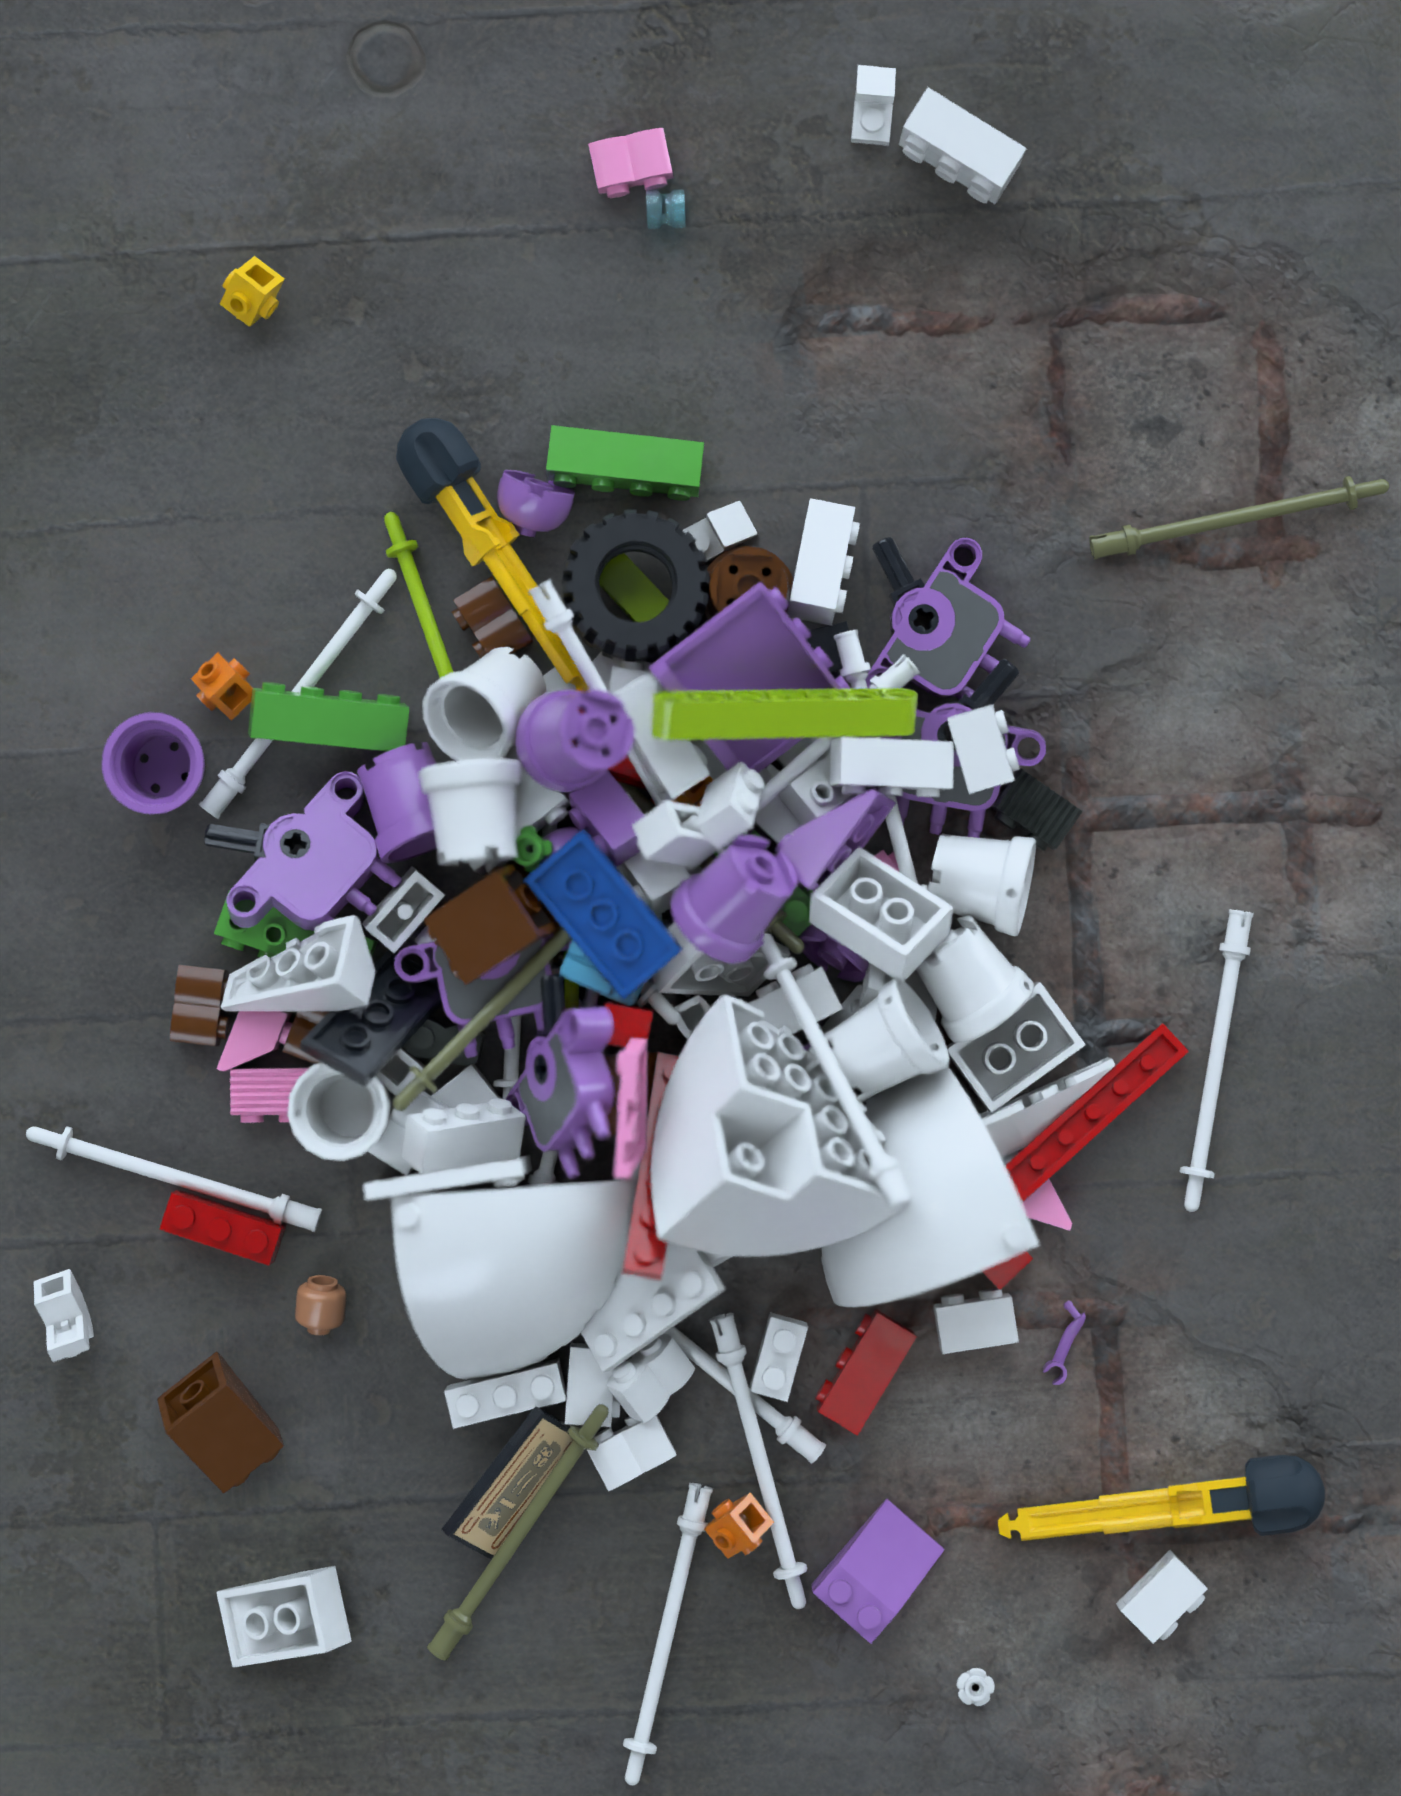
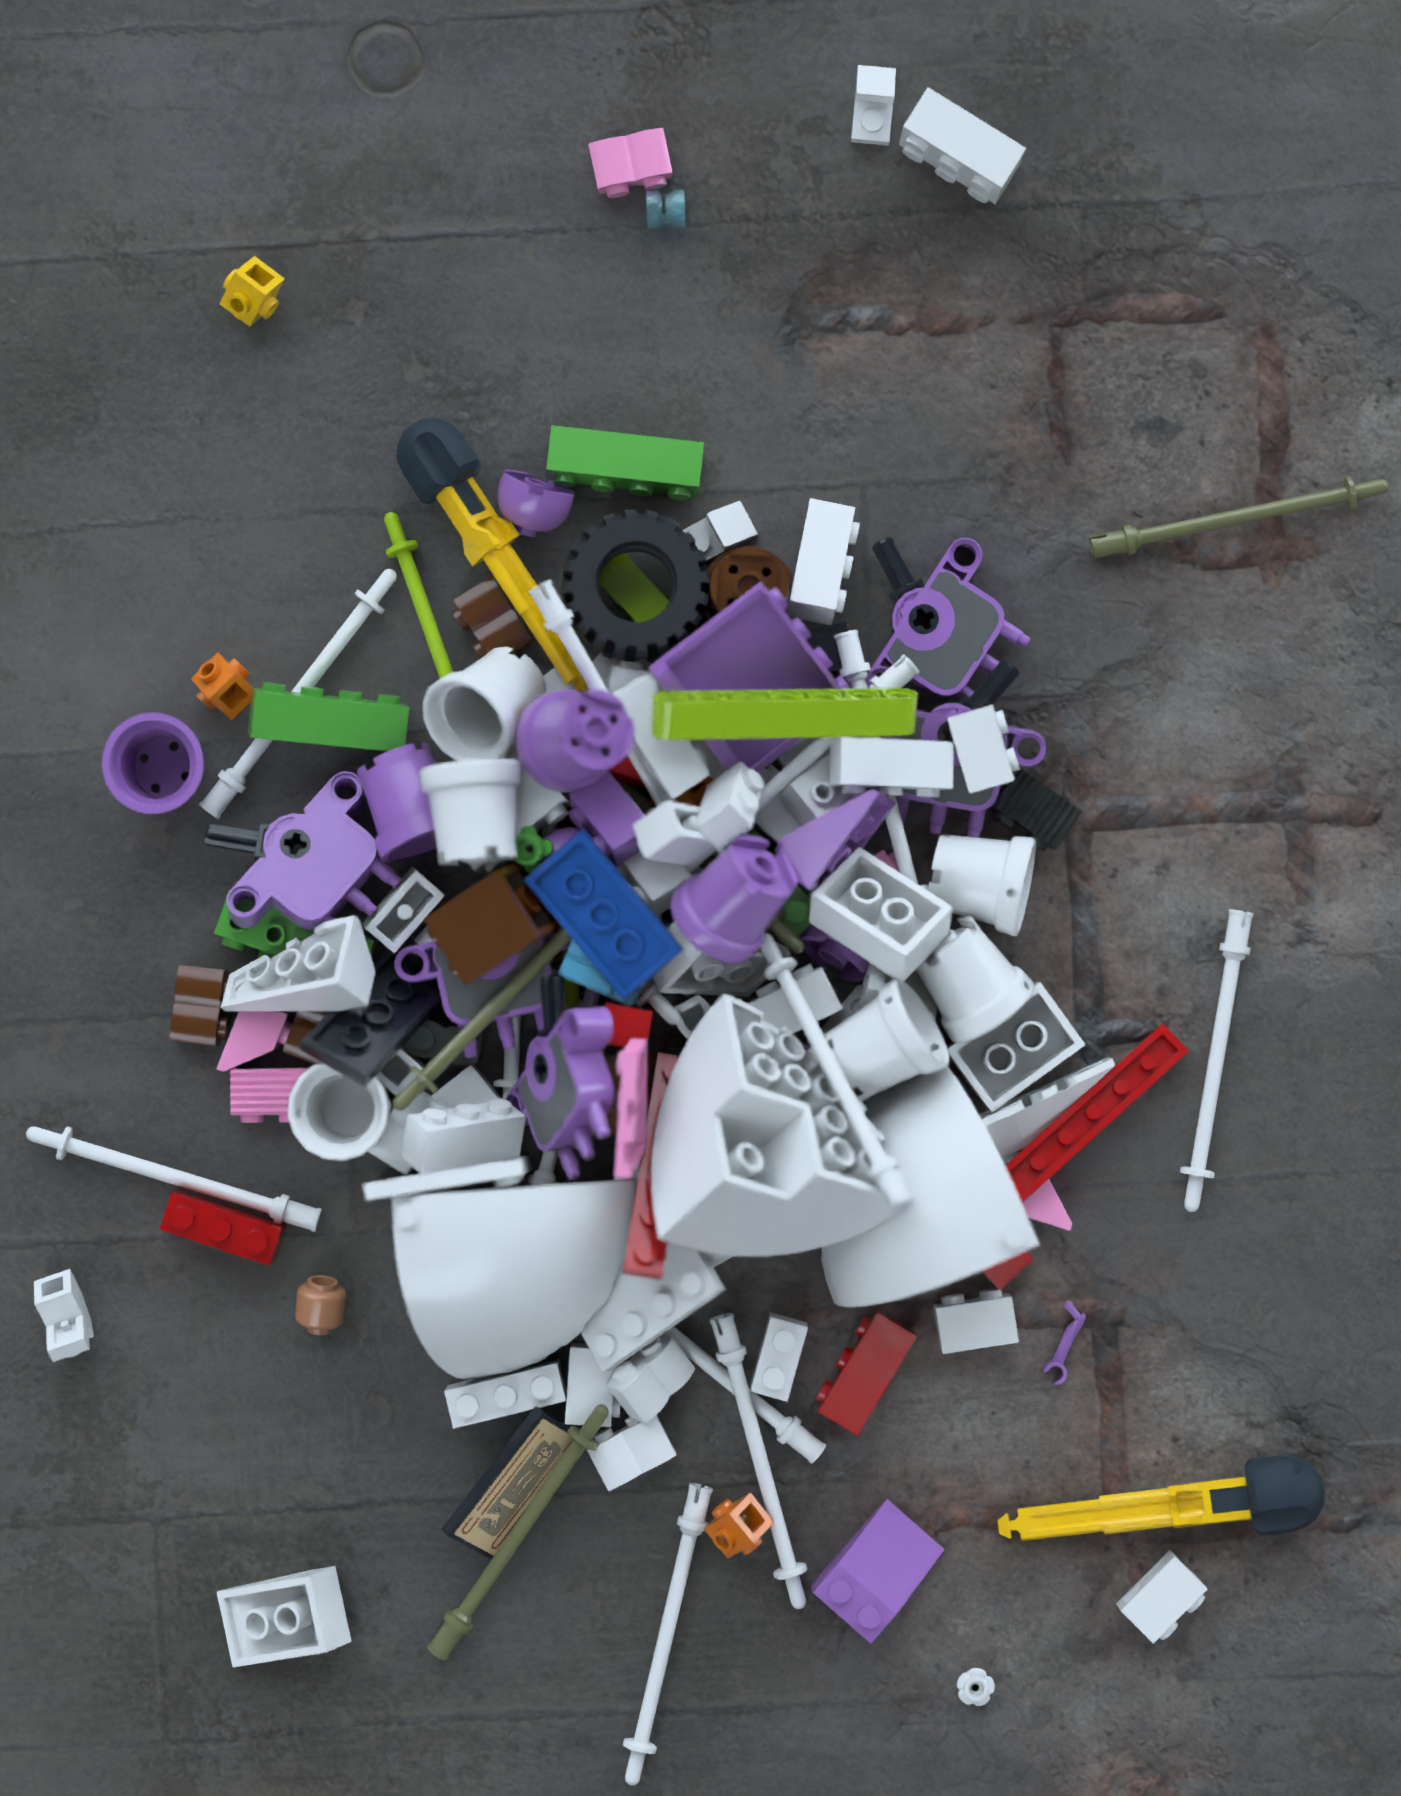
reddish brown slope [157,1351,284,1494] -> none

